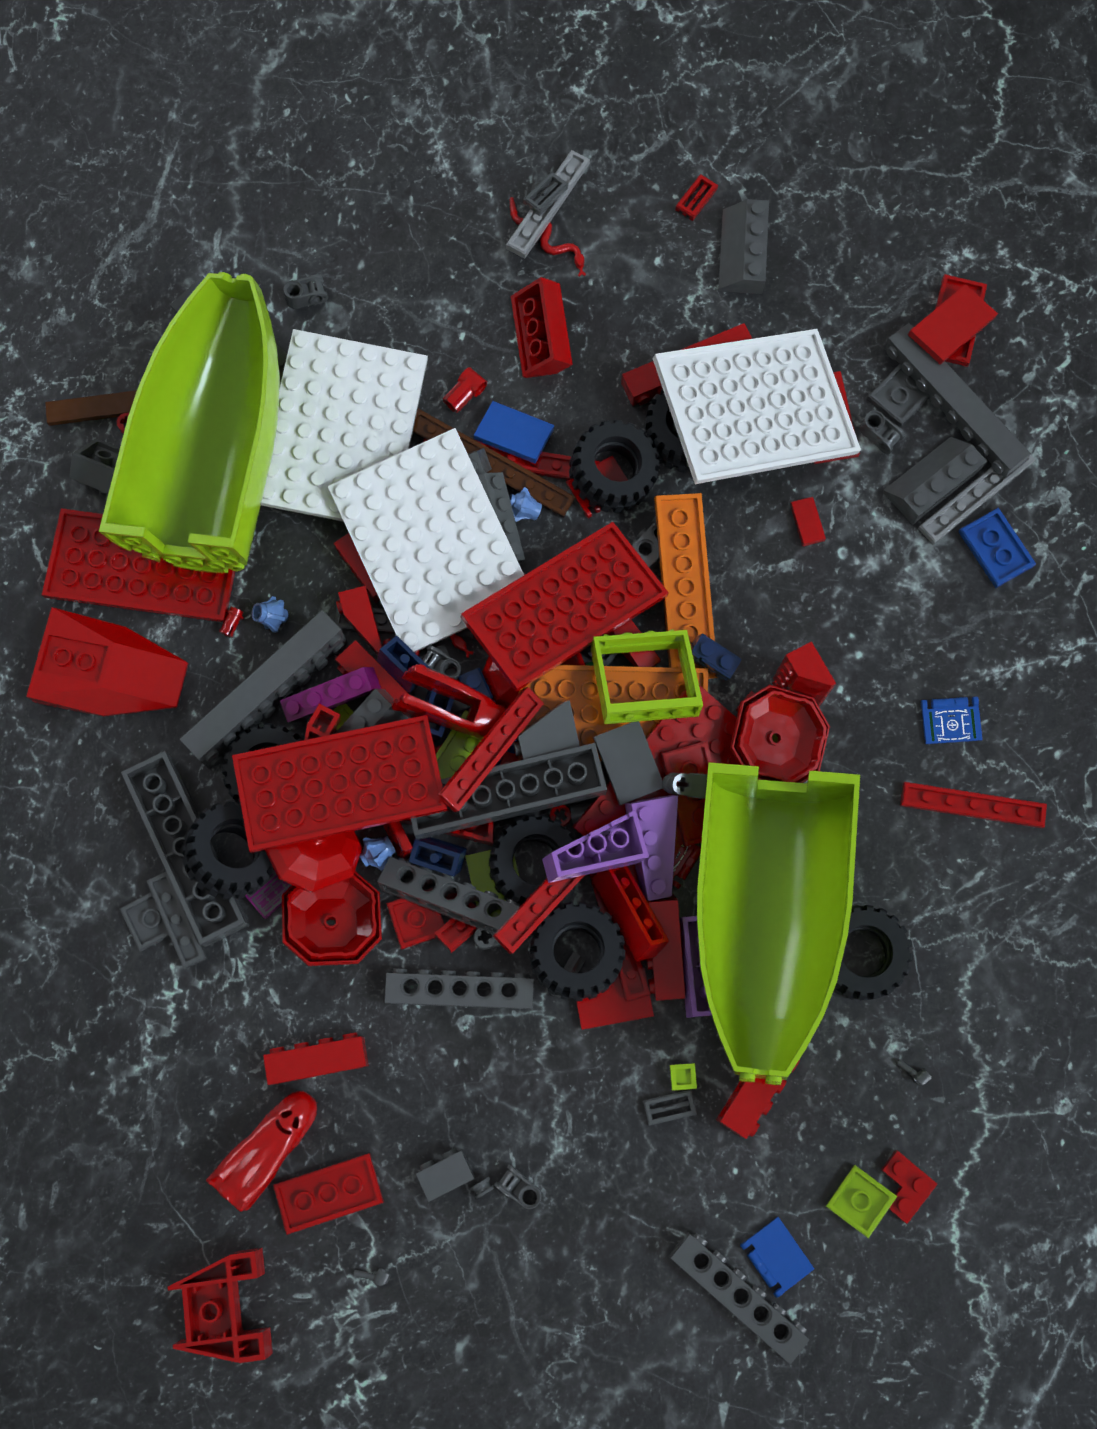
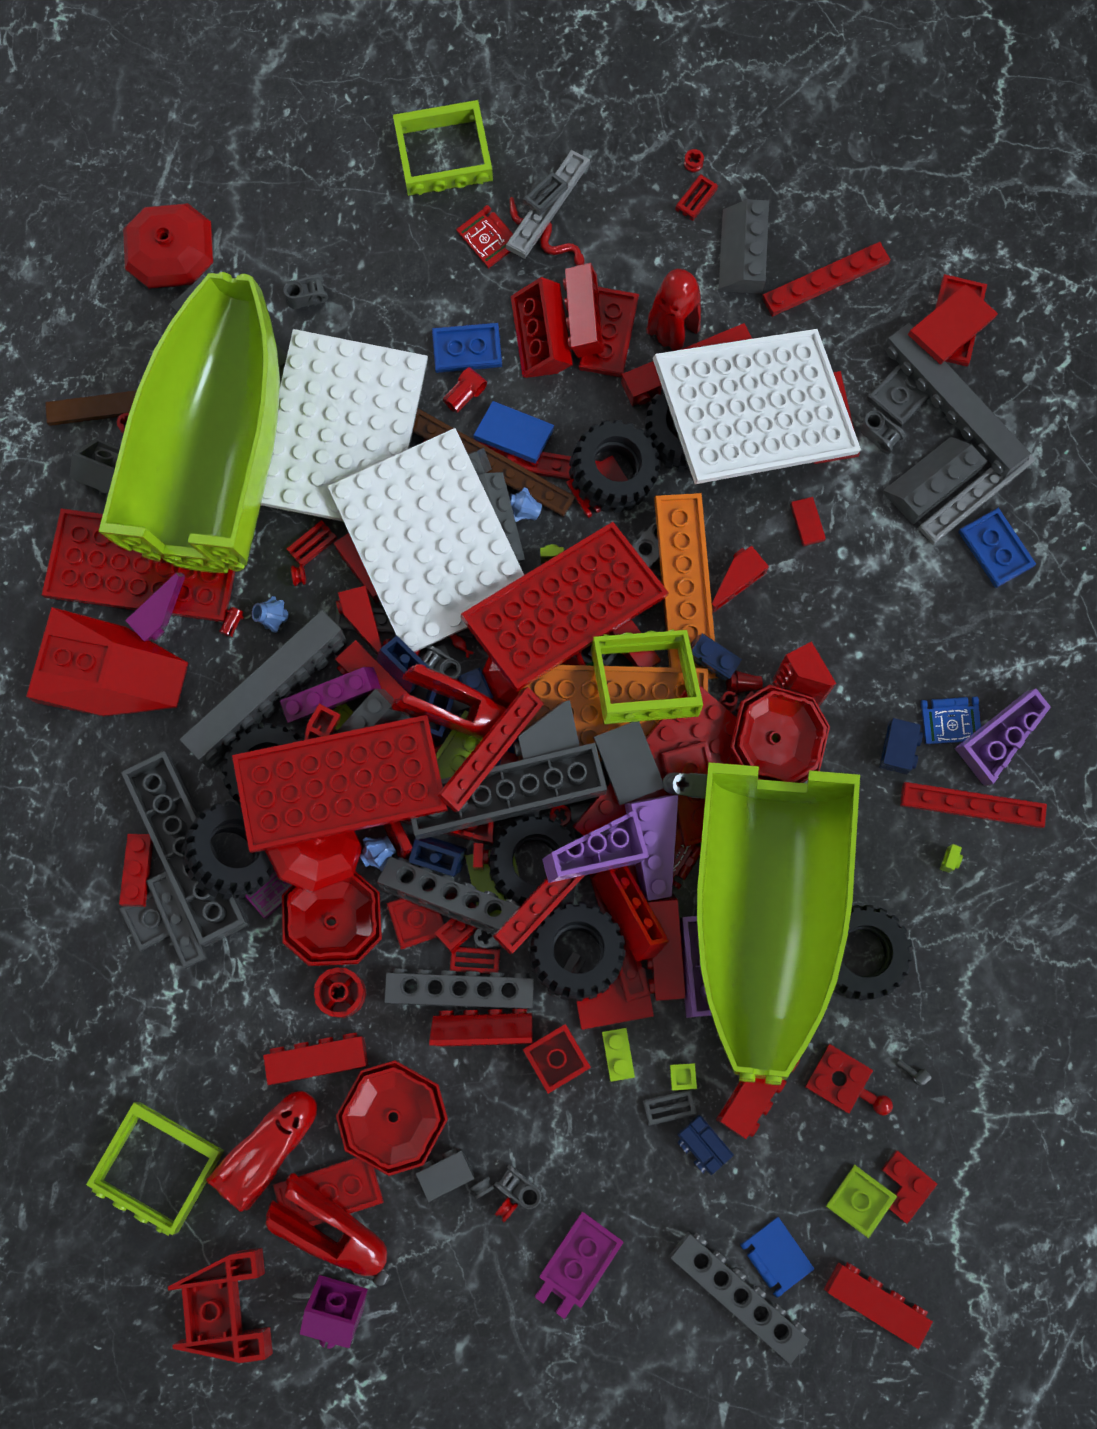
none -> lime window [86,1102,225,1236]
none -> red plate [119,834,153,907]
none -> red rock [123,203,213,288]
none -> magenta slope [125,573,185,641]
none -> red piece [265,1173,387,1276]
none -> red tile [287,520,337,566]
none -> red bush [291,564,306,586]
none -> magenta brick [300,1275,368,1349]
none -> red brick [314,967,366,1018]
none -> red rock [336,1060,448,1176]
none -> lime window [393,100,493,196]
none -> red slope [429,1009,533,1047]
none -> blue tile [432,323,502,373]
none -> red tile [450,947,500,974]
none -> red piece [456,205,513,269]
none -> red plate [473,843,489,871]
none -> red bush [494,1197,518,1222]
none -> red brick [523,1024,591,1094]
none -> magenta tile [535,1212,624,1319]
none -> lime plate [540,544,564,564]
none -> brick [563,263,604,358]
none -> red tile [579,287,639,378]
none -> lime plate [602,1028,635,1082]
none -> red piece [646,268,701,351]
none -> dark blue brick [677,1115,734,1175]
none -> red bush [684,149,704,172]
none -> red slope [712,545,769,614]
none -> red pin [718,691,738,712]
none -> red cone [727,670,763,693]
none -> red plate [762,242,891,317]
none -> red plate [805,1044,893,1116]
none -> red brick [824,1262,933,1350]
none -> dark blue brick [879,718,923,775]
none -> lime plate [940,844,963,873]
none -> medium lavender wedge [955,688,1051,786]

